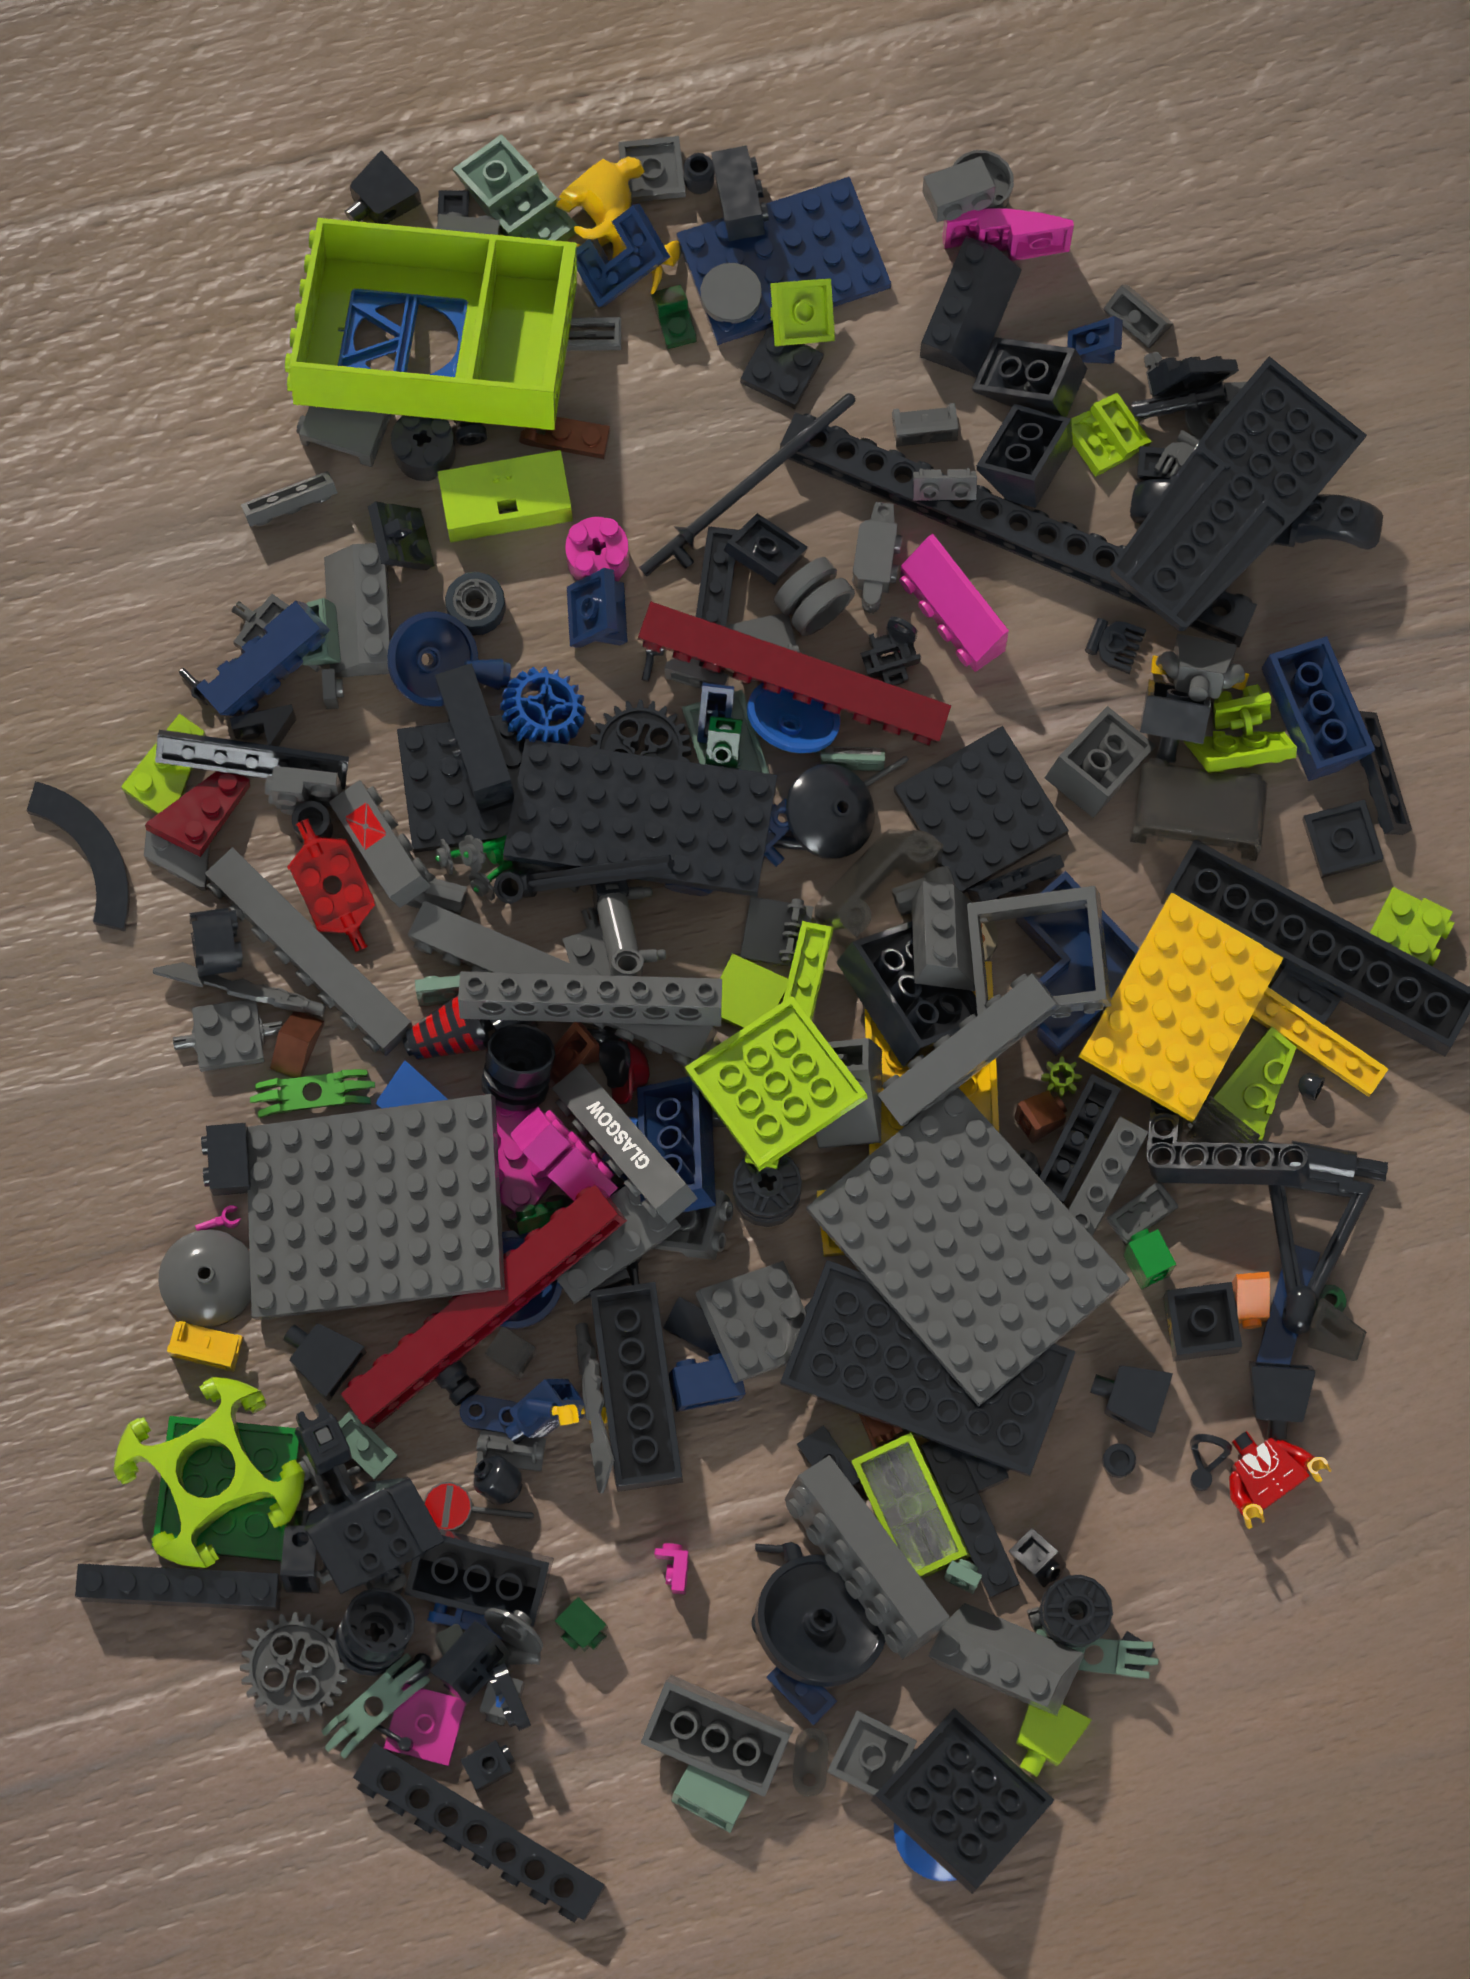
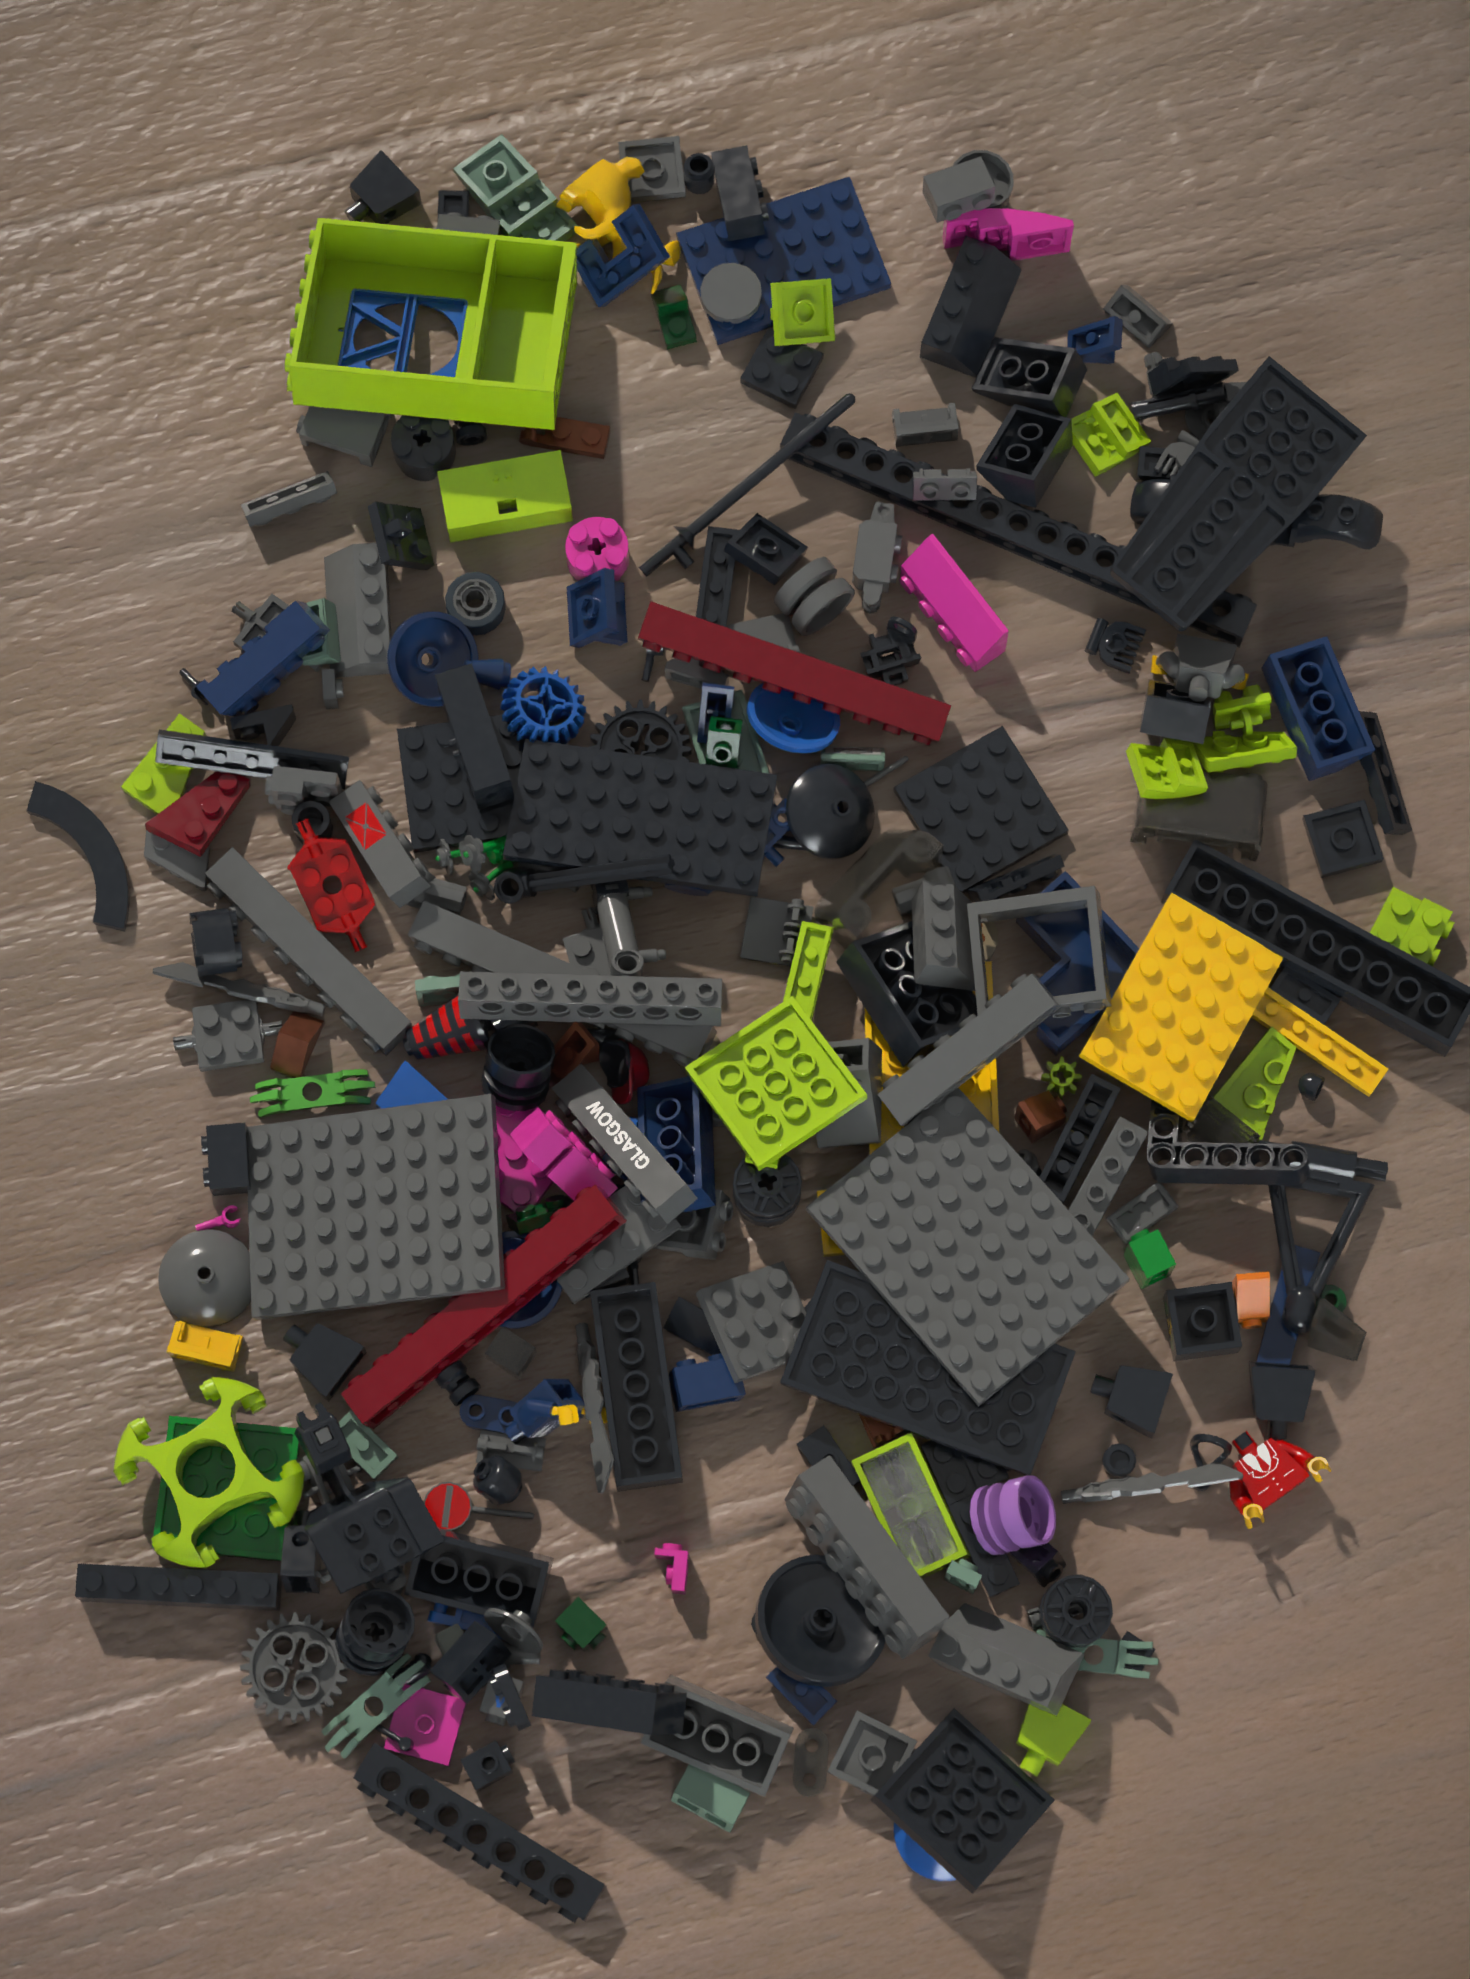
dark grey tile [567,317,621,351] -> none
lime tile [720,953,788,1029] -> none
black hand [755,1542,802,1563] -> none
dark grey slope [1045,706,1156,818] -> none
none -> black brick [532,1669,687,1735]
none -> medium lavender wheel [970,1475,1056,1555]
none -> dark grey sword [1061,1462,1243,1504]
none -> lime slope [1126,738,1208,799]

